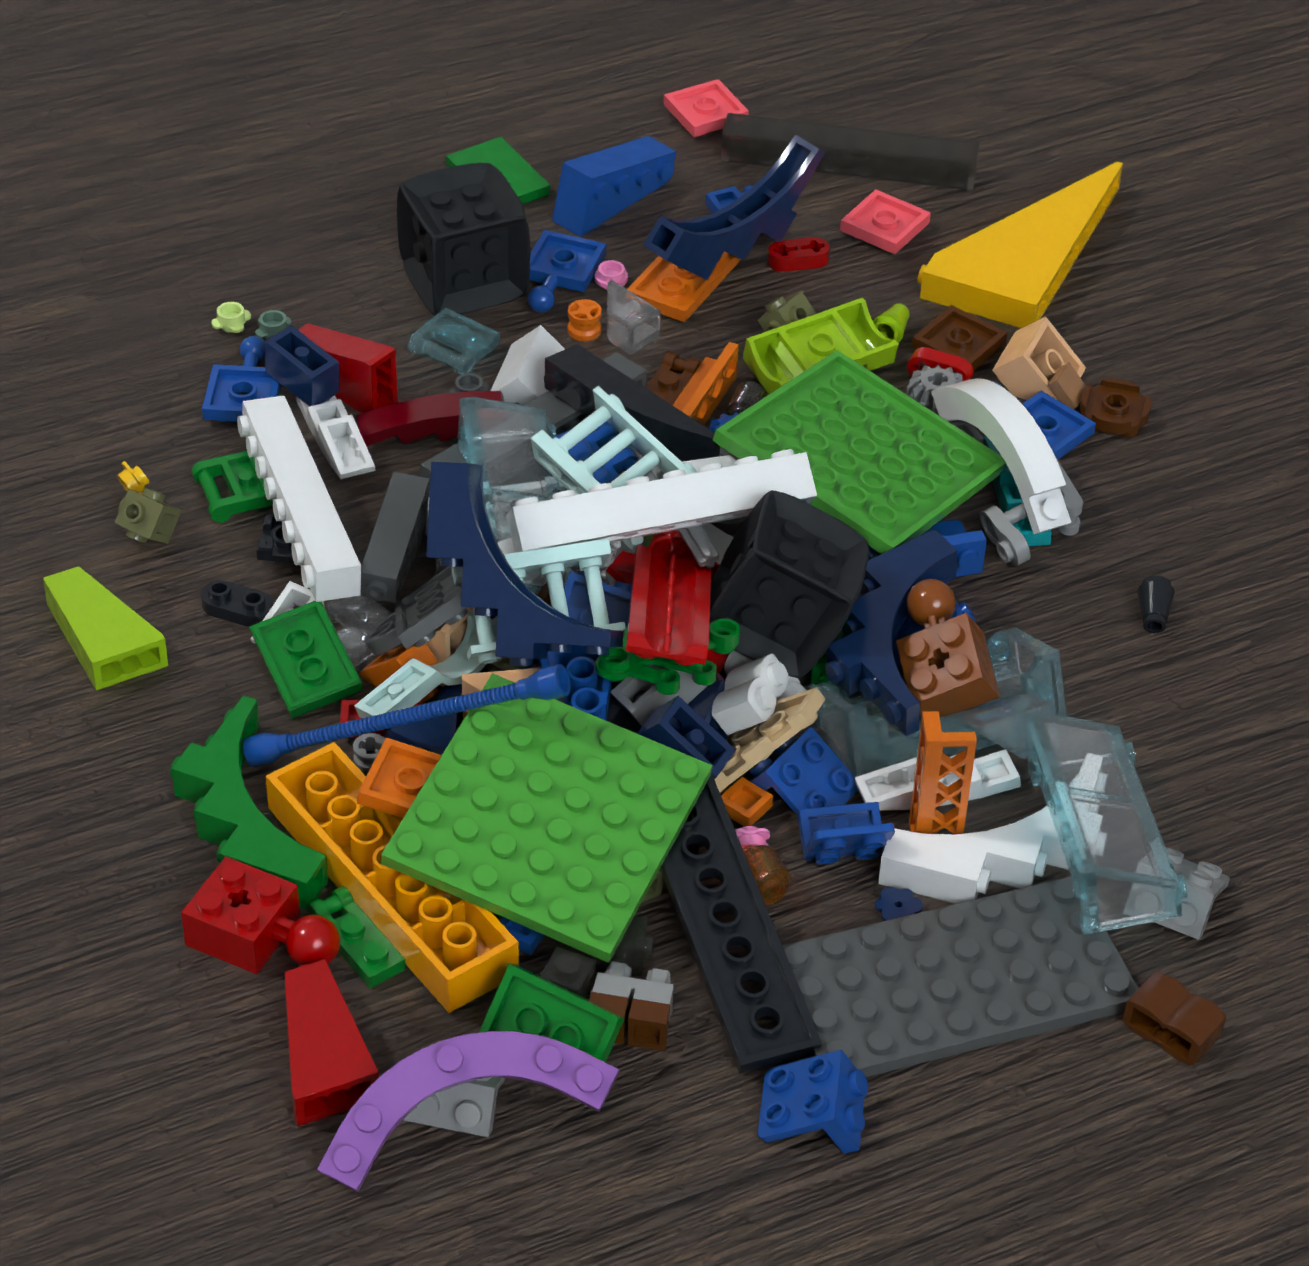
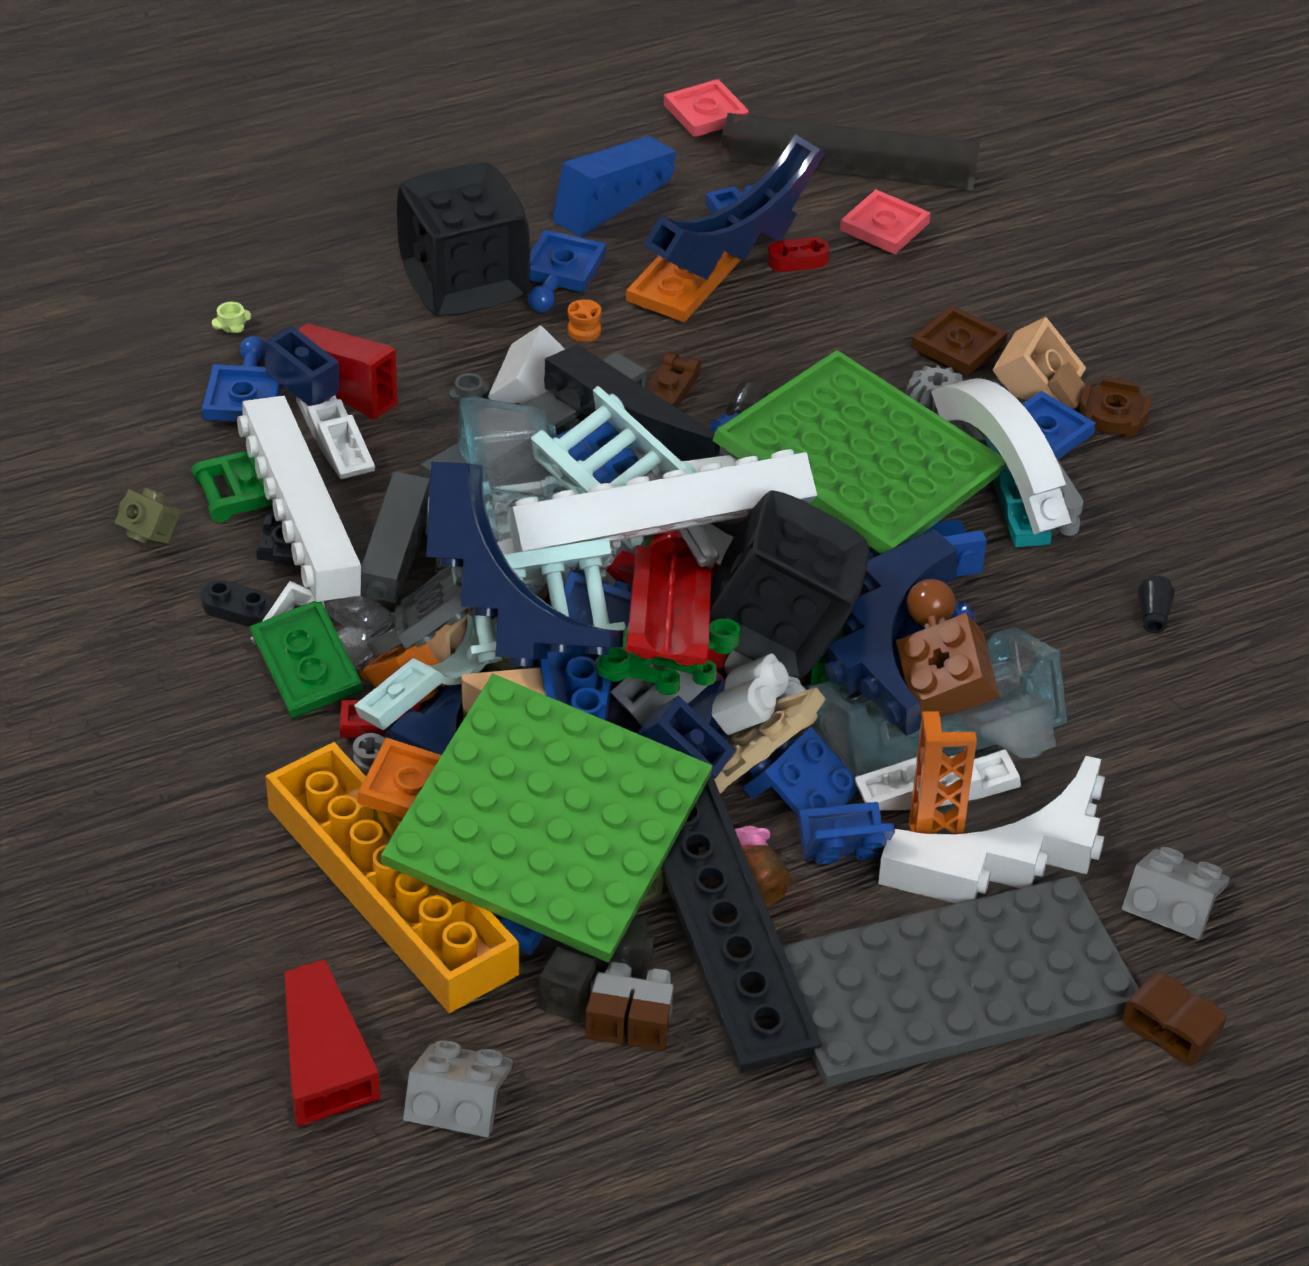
lime slope [43,566,168,691] -> none
yellow plate [117,461,150,493] -> none
green arch [170,695,328,910] -> none
red brick [181,856,341,975] -> none
blue hose [243,664,571,767] -> none
sand green plate [255,310,292,340] -> none
green plate [306,886,405,989] -> none
medium lavender plate [317,1031,619,1192] -> none
dark red slope [357,391,506,447] -> none
clear light blue plate [408,308,500,375] -> none
green tile [446,137,550,204] -> none
green plate [479,964,625,1063] -> none
bright pink plate [595,260,628,290] -> none
clear slope [607,280,660,355] -> none
orange fence [673,342,739,426] -> none
orange plate [721,777,773,827] -> none
lime piece [743,297,899,394] -> none
olive brick [757,291,816,332] -> none
blue bracket [758,1049,868,1154] -> none
lime cone [873,304,910,342] -> none
dark blue plant [875,887,923,921] -> none
red beam [907,347,974,381] -> none
yellow slope [917,162,1123,328] -> none
light grey piece [979,503,1031,567] -> none
windscreen [1024,711,1187,935] -> none

